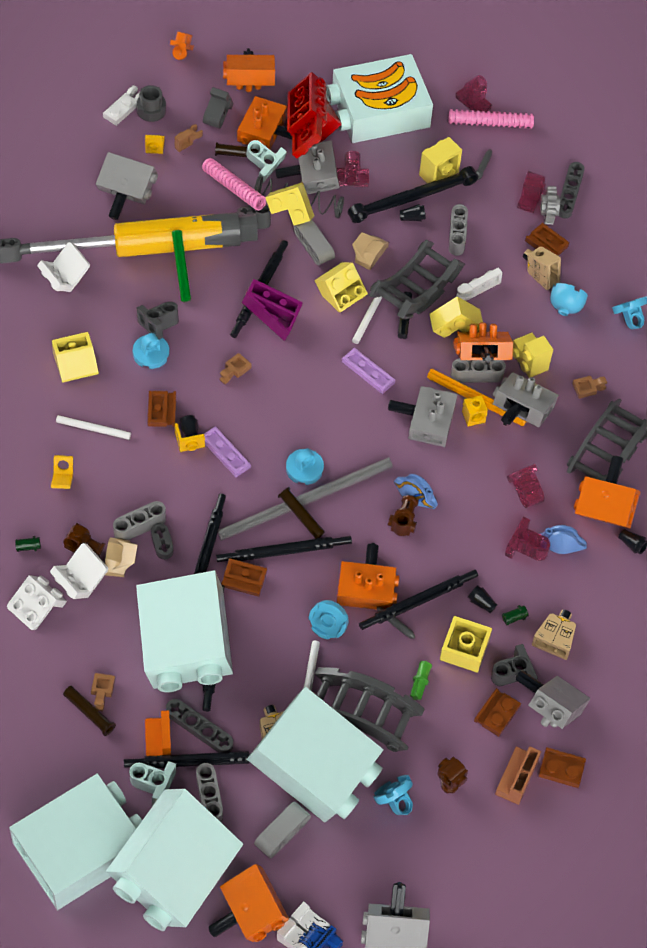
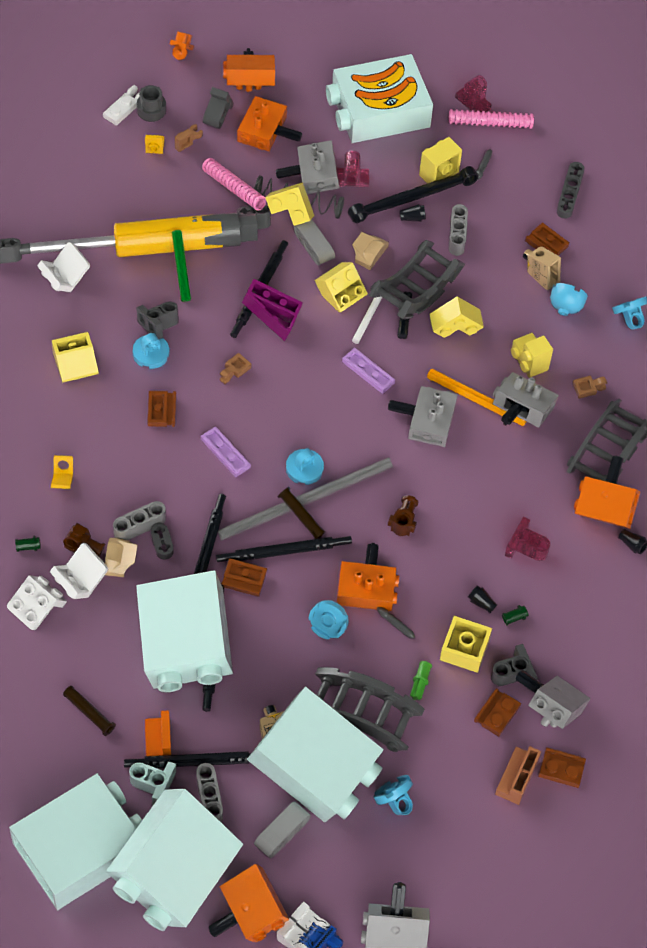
white bar [56,415,131,440] -> none
medium nougat plate [91,673,115,711] -> none
light grey piece [96,152,158,220] -> none
dark grey beam [166,699,233,753] -> none
yellow bracket [175,423,205,452] -> none
black cone [179,415,198,437] -> none
dark brown pin [215,142,267,160] -> none
light aqua tile [246,140,287,183] -> none
red wedge [287,72,342,159] -> none
white bar [304,640,320,690] -> none
black axle [359,569,478,630] -> none
medium blue hat [394,474,438,509] -> none
reddish brown connector [438,756,468,793] -> none
light grey beam [450,358,506,383] -> none
orange piece [453,322,513,364] -> none
white hinge [456,267,503,301] -> none
yellow brick [462,395,488,427] -> none
clear pink tile [507,464,544,508] -> none
clear pink tile [517,171,546,214] -> none
tan torso [532,610,576,660] -> none
medium blue hat [536,525,587,554] -> none
light grey gear [540,186,560,225] -> none

